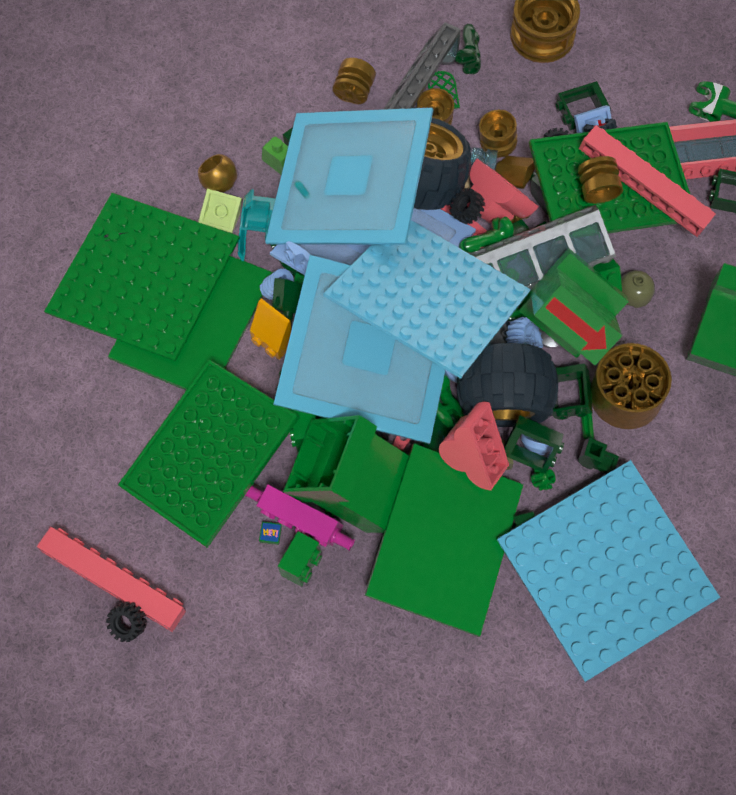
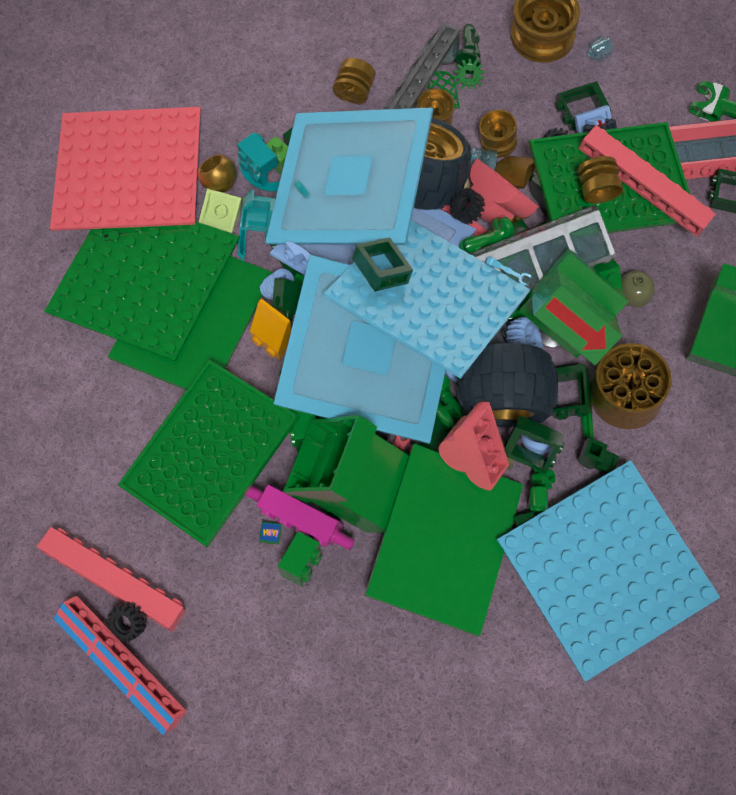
none -> coral baseplate [50,107,201,231]
none -> coral brick [53,596,187,735]
none -> teal piece [237,132,280,192]
none -> dark green window [352,237,413,292]
none -> green gear [454,58,485,89]
none -> medium azure piece [486,256,531,286]
none -> green piece [527,486,548,516]
none -> clear light blue head [587,36,614,62]

